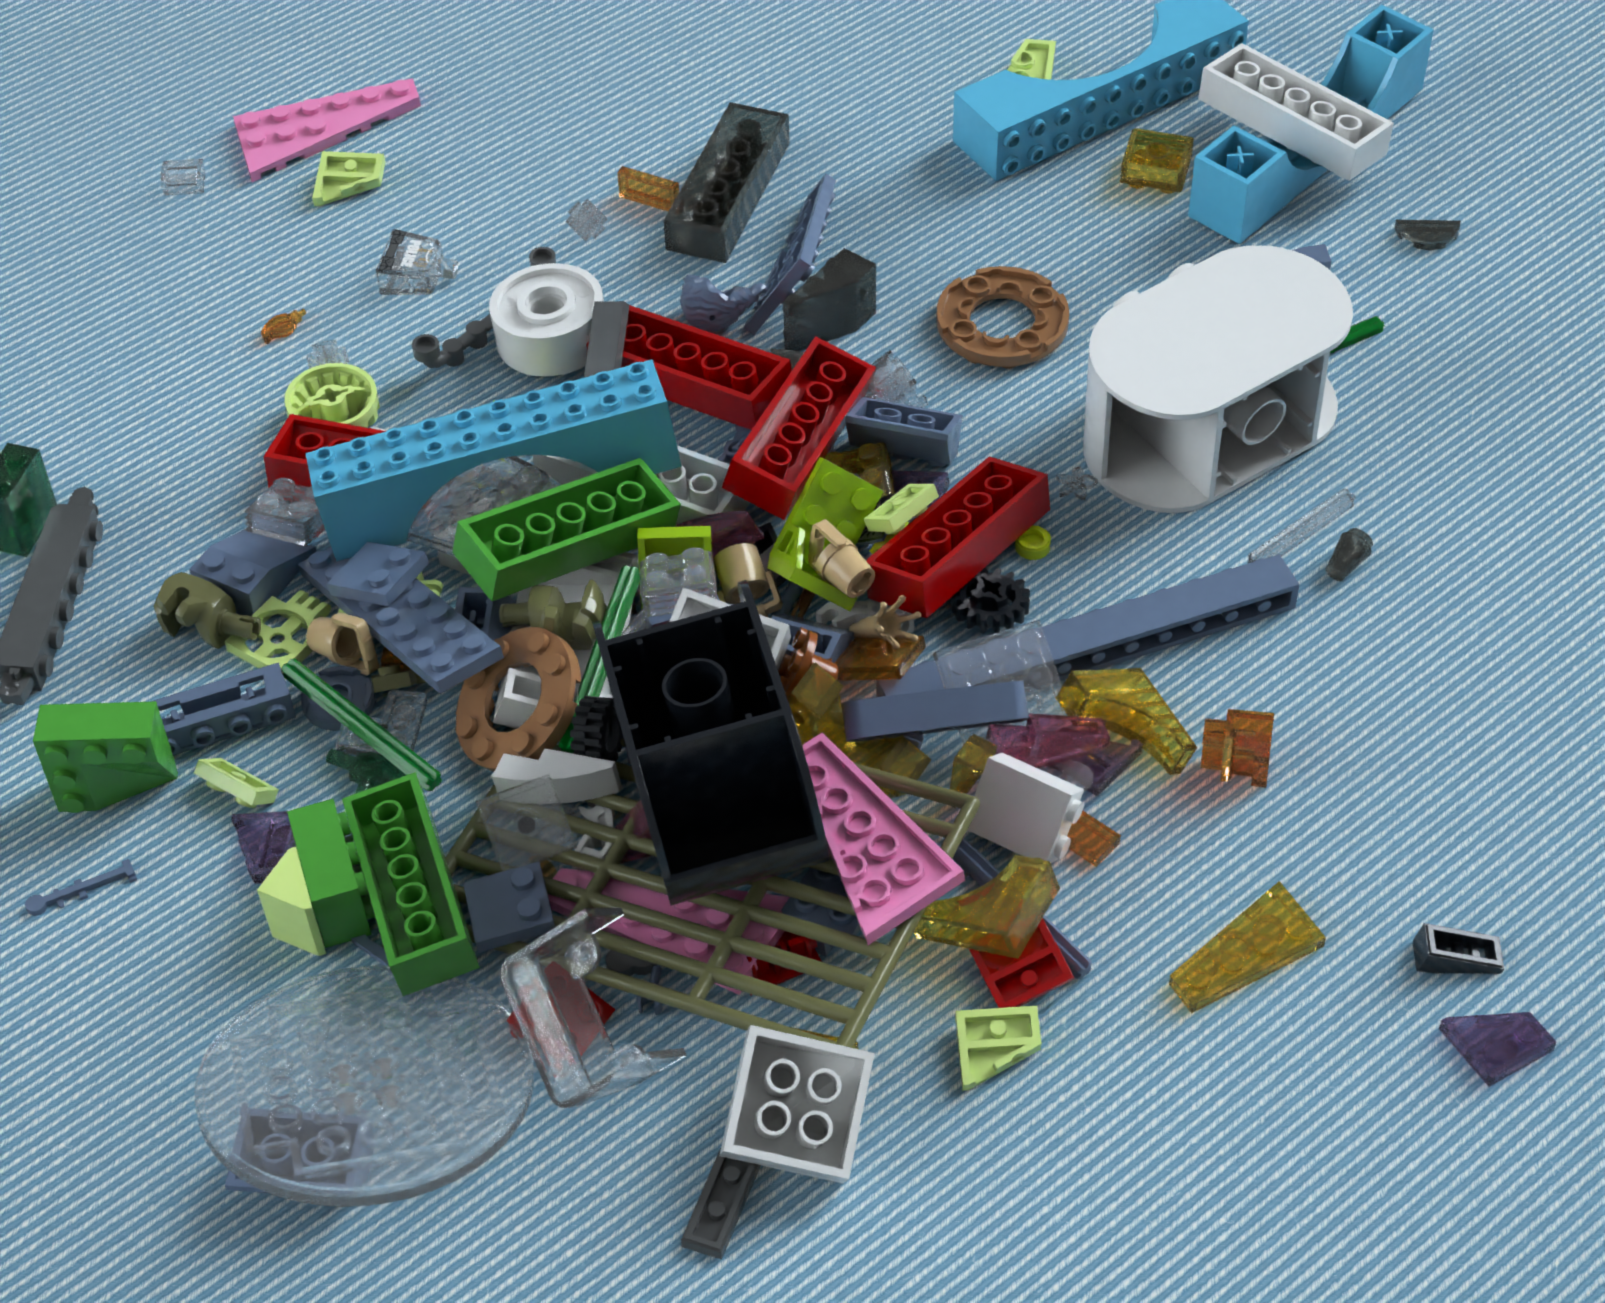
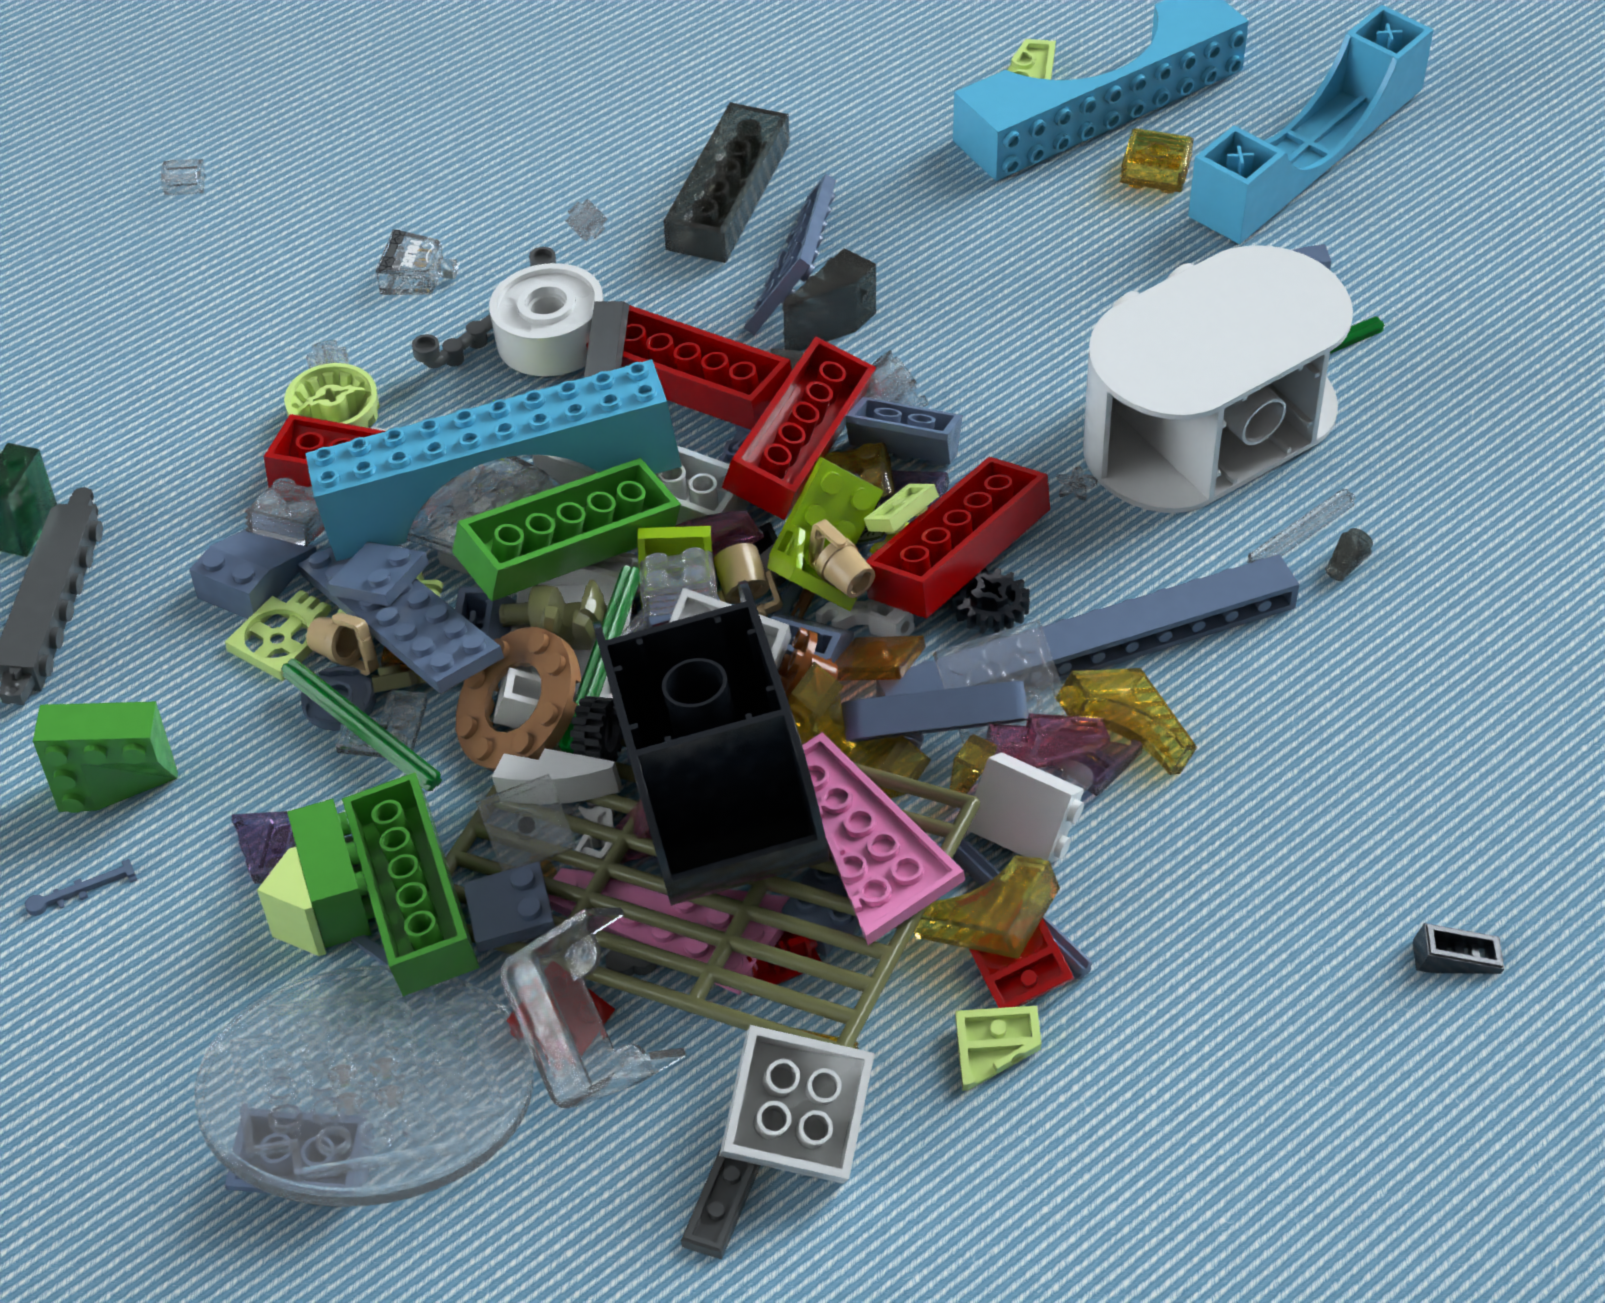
sand blue brick [150,662,296,756] -> none
olive piece [153,572,261,649] -> none
yellowish green plate [194,758,279,808] -> none
bright pink wing [233,78,421,183] -> none
clear orange piece [261,309,307,344] -> none
yellowish green wing [312,151,386,206] -> none
clear green piece [326,749,406,794] -> none
clear orange tile [617,166,680,214] -> none
sand blue hand [637,966,662,1015] -> none
sand blue hair [680,275,768,332] -> none
tan piece [849,595,921,650] -> none
medium nougat plate [936,266,1069,369] -> none
neon yellow tile [1015,525,1051,560] -> none
clear orange tile [1067,811,1121,867] -> none
clear yellow wing [1169,881,1326,1013] -> none
white brick [1198,43,1394,181] -> none
clear orange hips [1201,709,1274,788] -> none
clear smoke tile [1394,219,1461,250] -> none
clear purple wing [1439,1012,1557,1087] -> none

